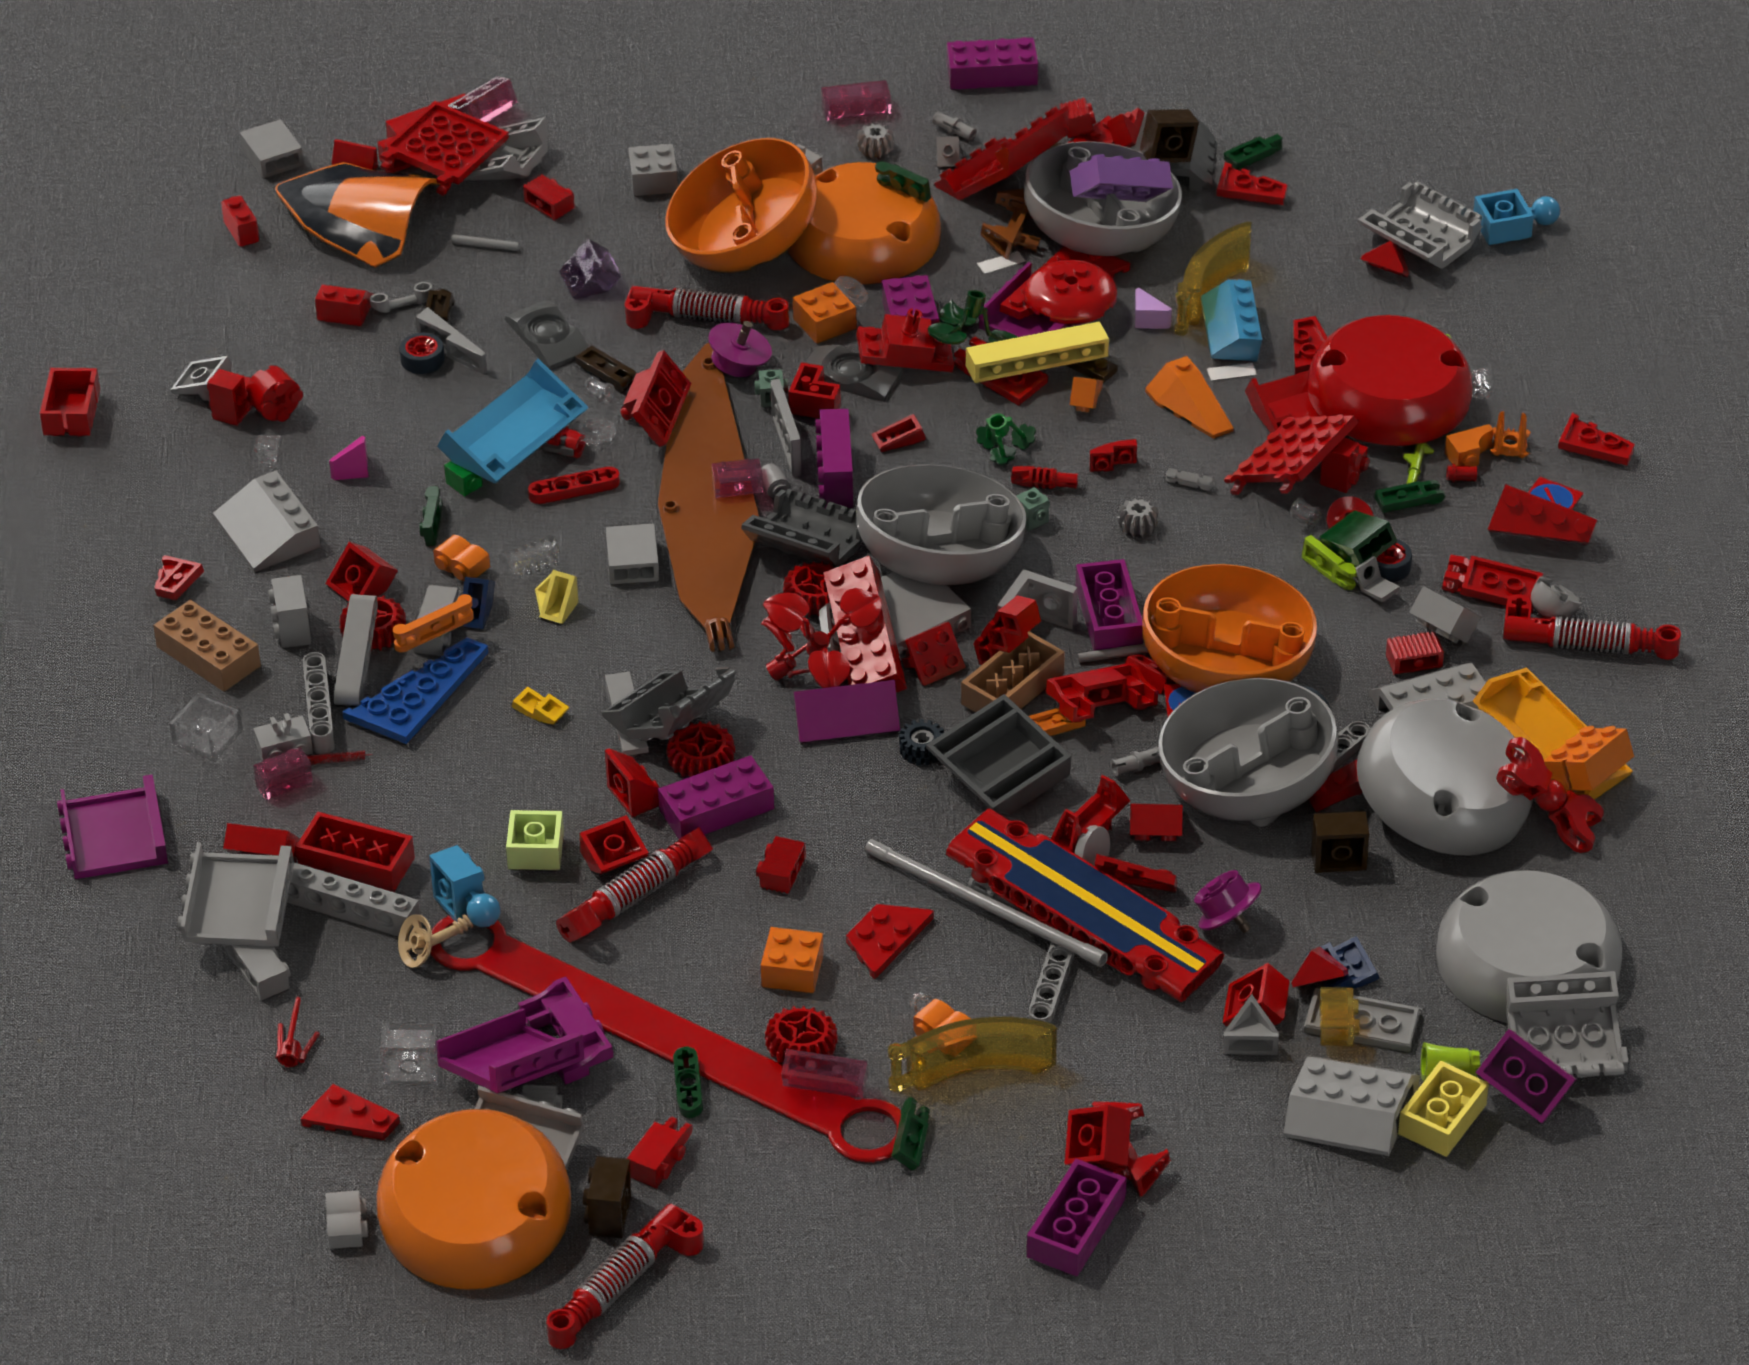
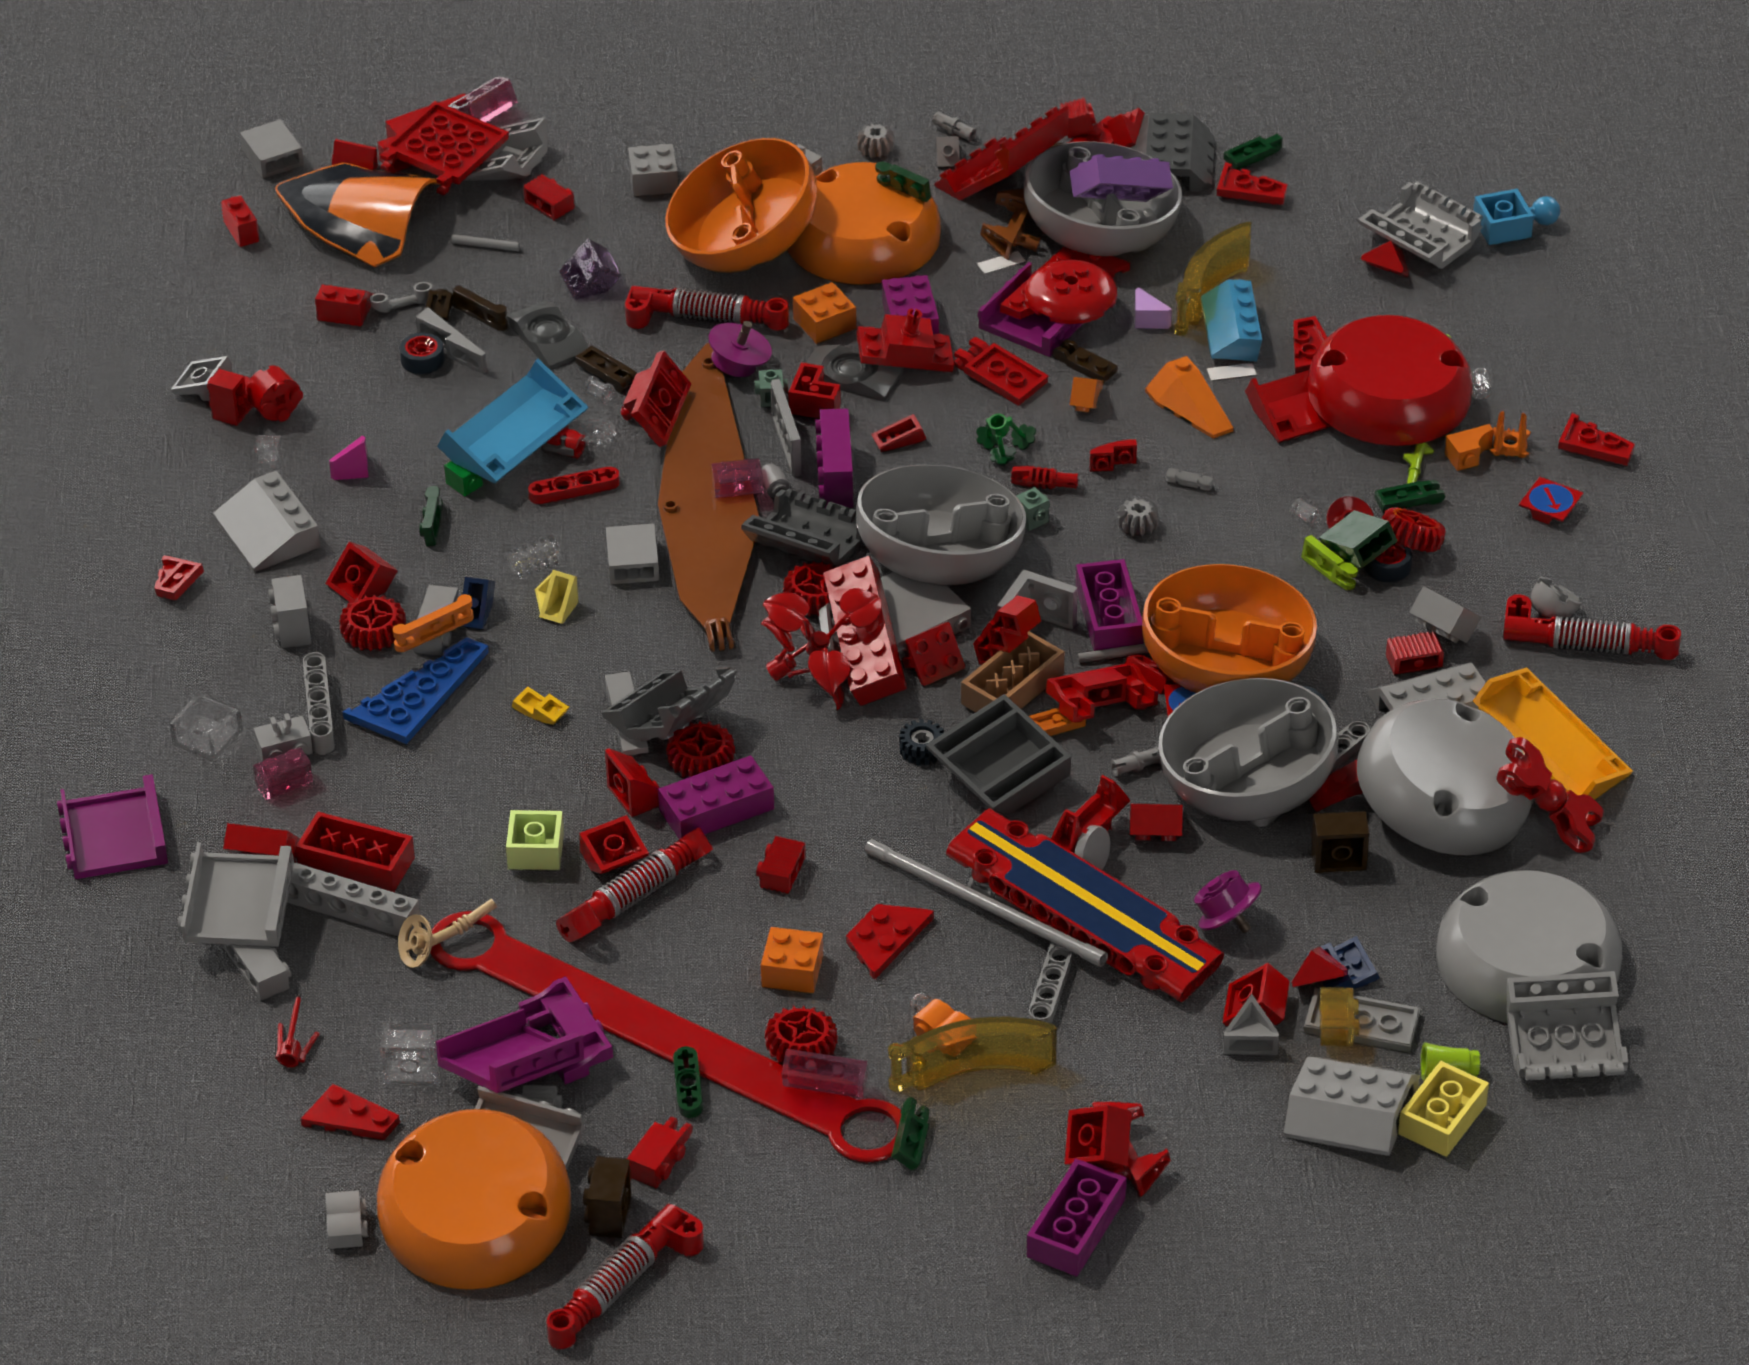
red piece [40,368,101,436] -> none
medium nougat brick [153,600,261,692] -> none
red piece [297,750,373,766] -> none
light grey beam [334,594,378,706] -> none
dark azure brick [429,845,501,927] -> none
orange brick [433,535,491,581] -> none
magenta tile [793,680,900,742] -> none
clear pink brick [821,80,891,121] -> none
clear gear [834,276,868,306] -> none
dark green plant [927,290,1019,345] -> none
magenta brick [947,37,1038,90] -> none
light yellow brick [966,321,1109,383] -> none
red wing [1094,854,1178,893] -> none
dark brown brick [1140,109,1199,163] -> none
red plate [1223,415,1358,495] -> none
red brick [1320,438,1370,493] -> none
light grey bracket [1355,556,1400,602] -> none
red tile [1442,555,1543,612] -> none
red pin [1446,463,1477,483] -> none
magenta brick [1475,1029,1577,1123] -> none
red wedge [1487,484,1598,545] -> none
orange piece [1544,726,1634,790] -> none
none -> dark brown plate [453,285,508,331]
none -> red gear [1382,507,1446,552]

